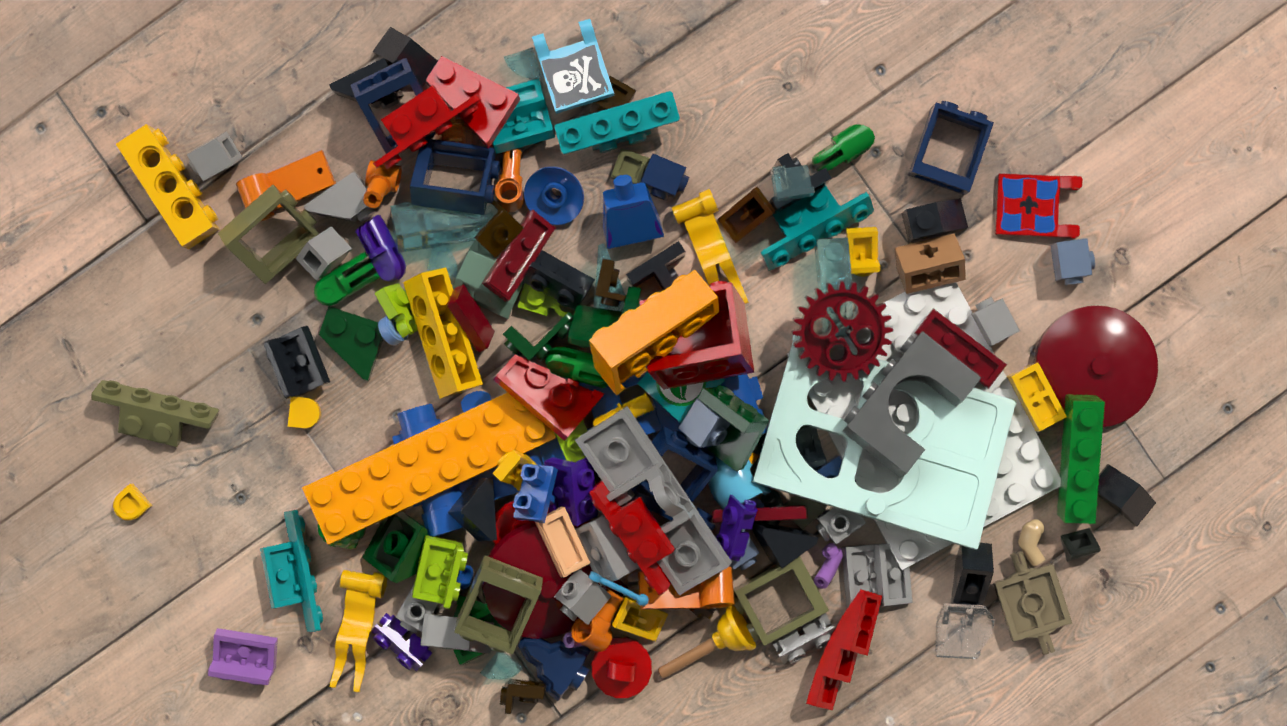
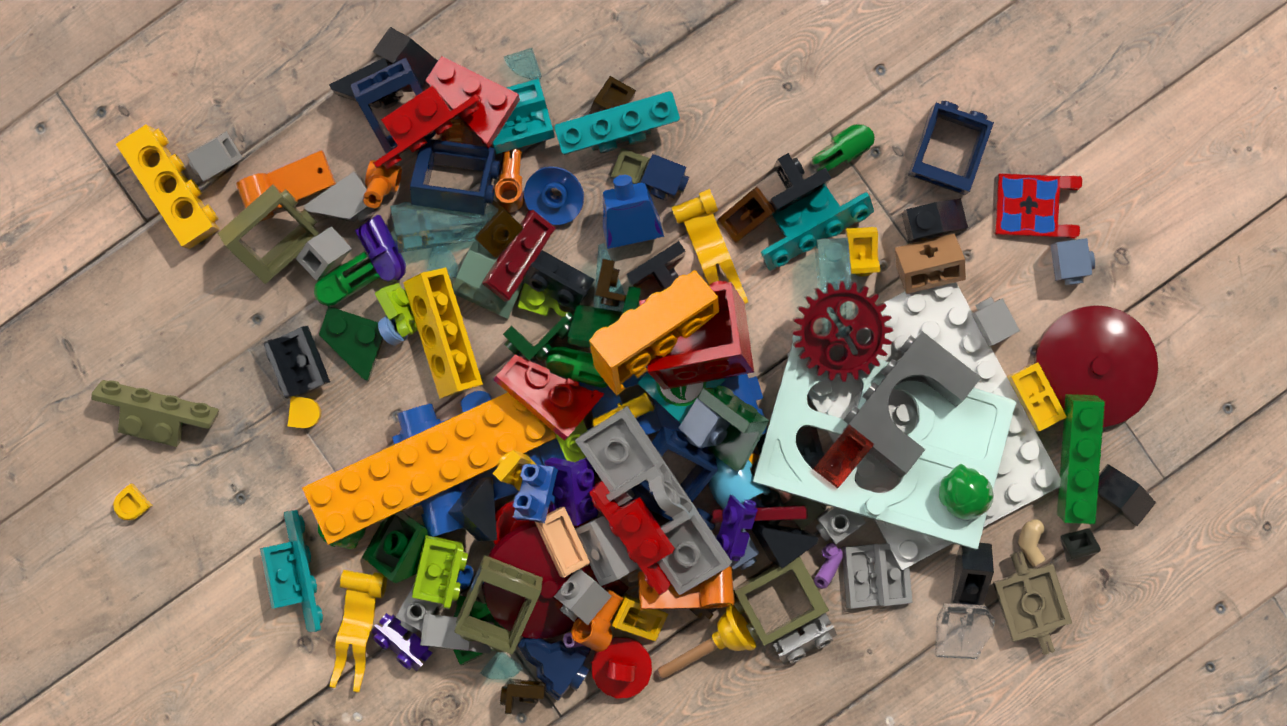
medium lavender bracket [208,628,278,685] -> none
dark red tile [447,284,495,352] -> none
flag [532,19,615,114] -> none
dark azure hinge [588,571,649,606] -> none
clear light blue panel [770,165,815,202] -> none
red slope [806,589,882,710] -> none
dark red tile [914,308,1007,389] -> none
none -> clear red slope [813,425,874,488]
none -> green hair [939,464,994,520]

